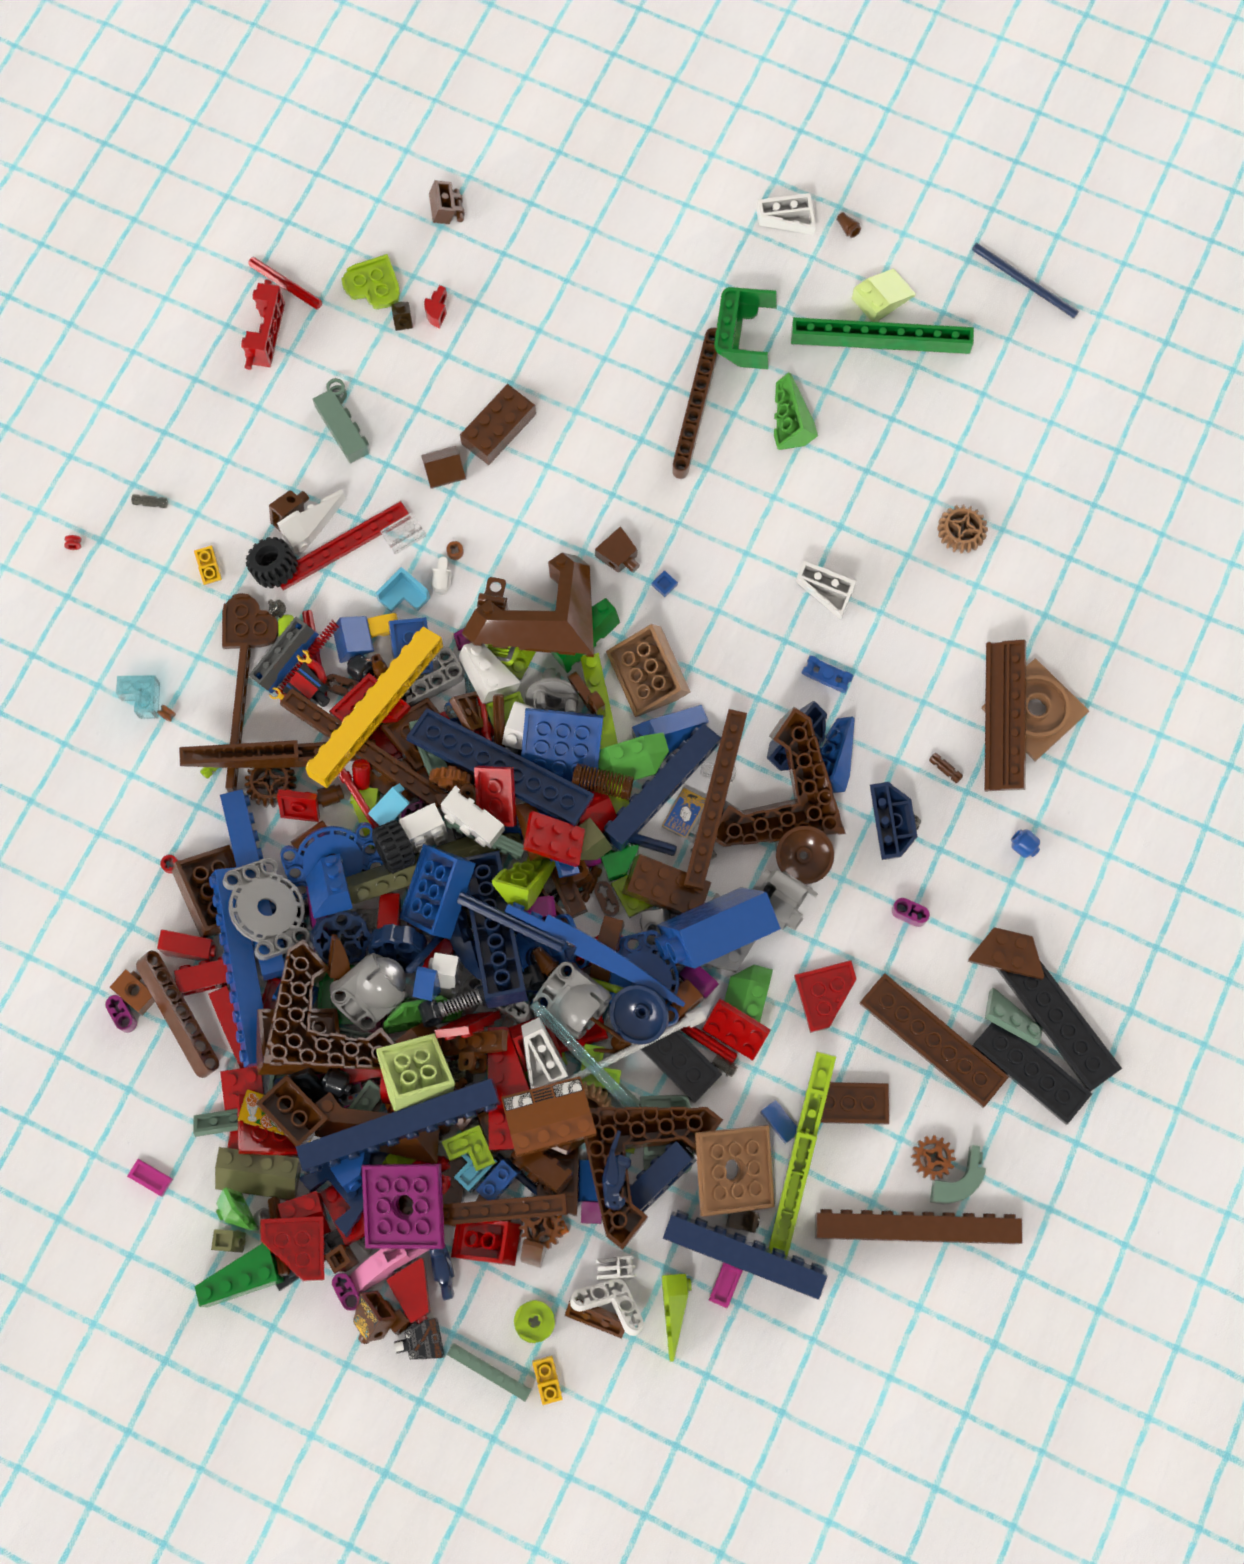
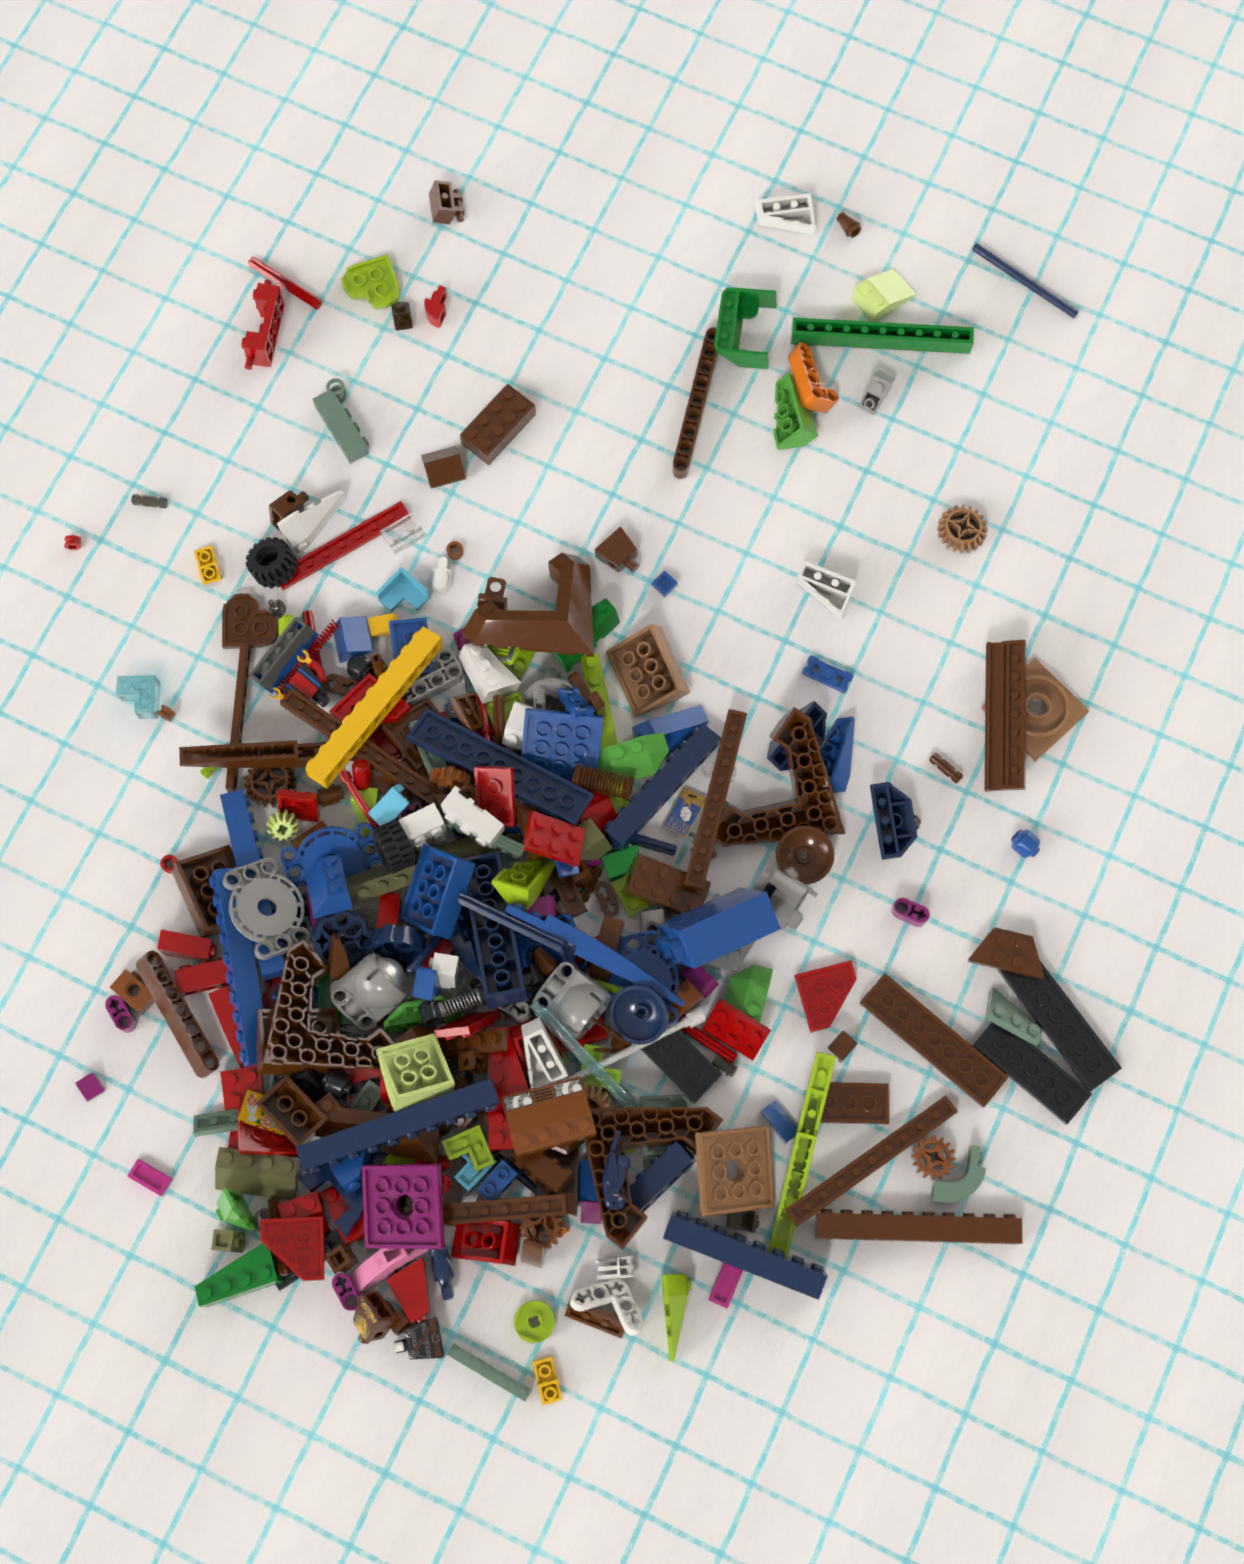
none -> magenta slope [75,1073,105,1102]
none -> yellowish green gear [266,809,300,842]
none -> blue plate [558,687,594,718]
none -> reddish brown plate [784,1095,958,1228]
none -> orange beam [788,342,839,413]
none -> reddish brown panel [828,1030,858,1064]
none -> light grey slope [859,370,895,415]

